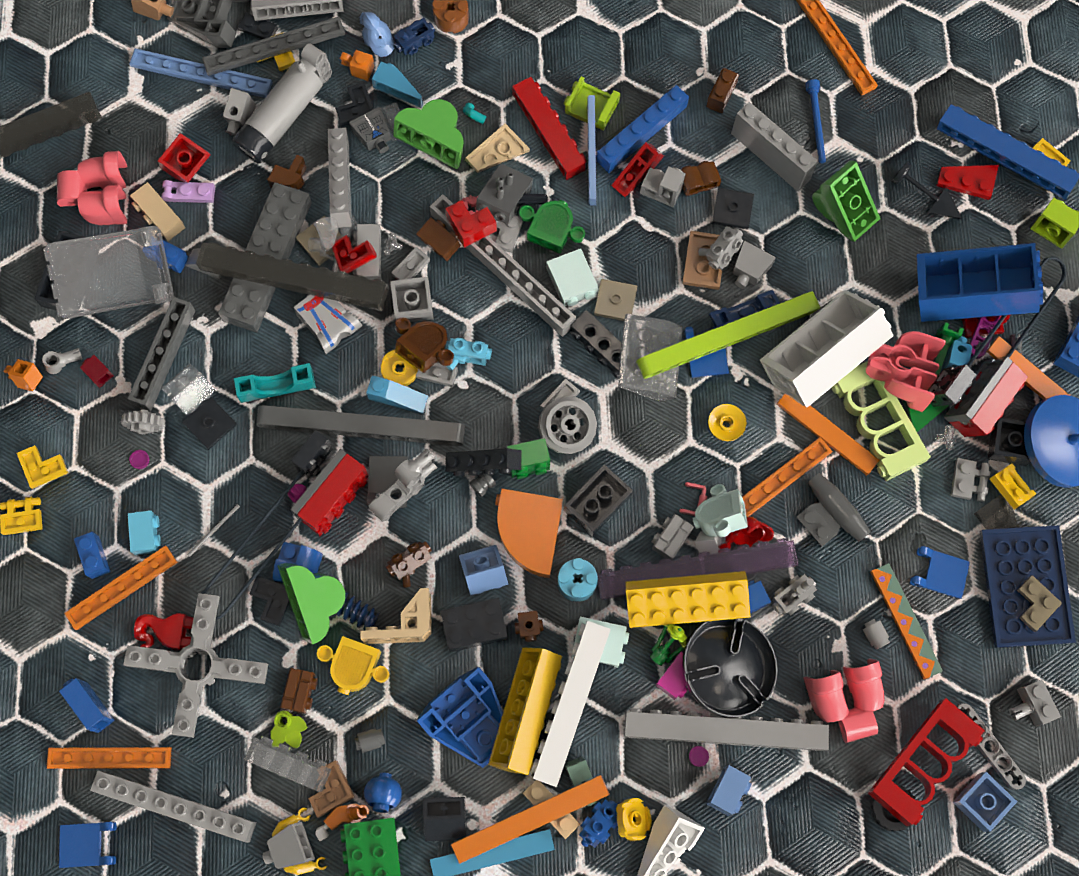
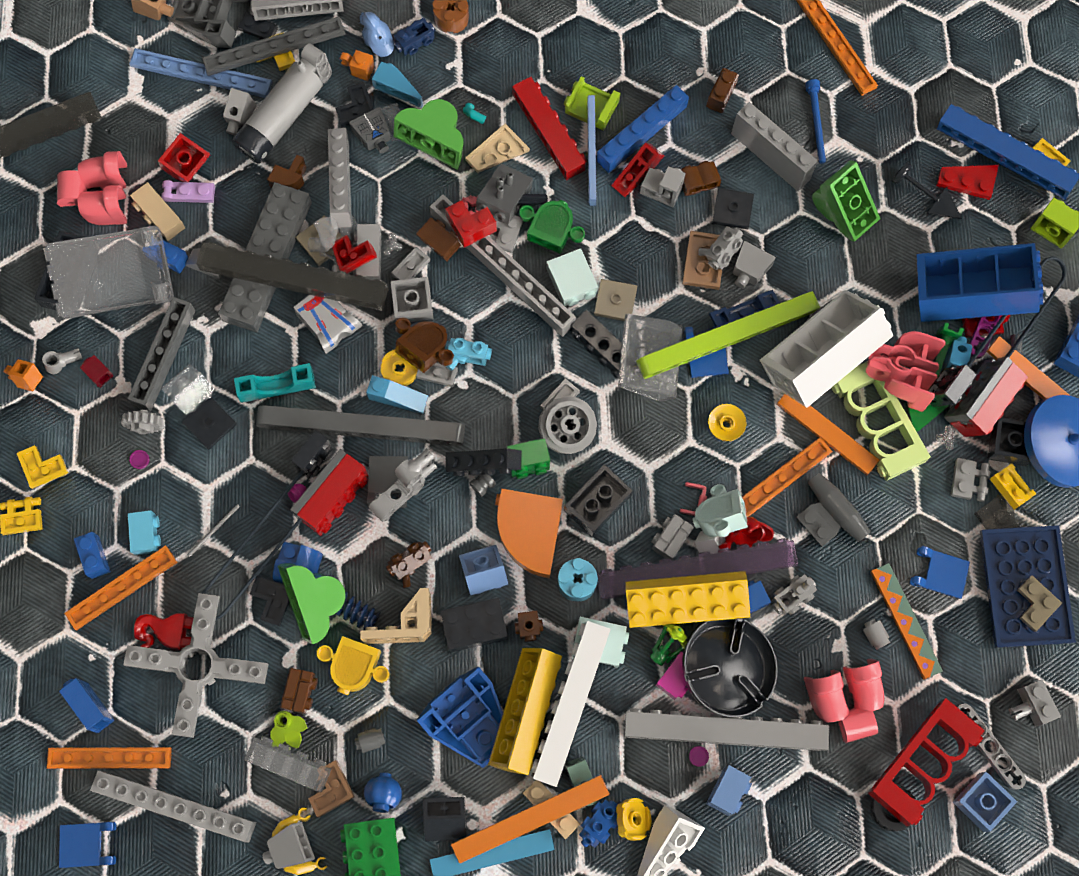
orange arm [316,804,369,841] -> none

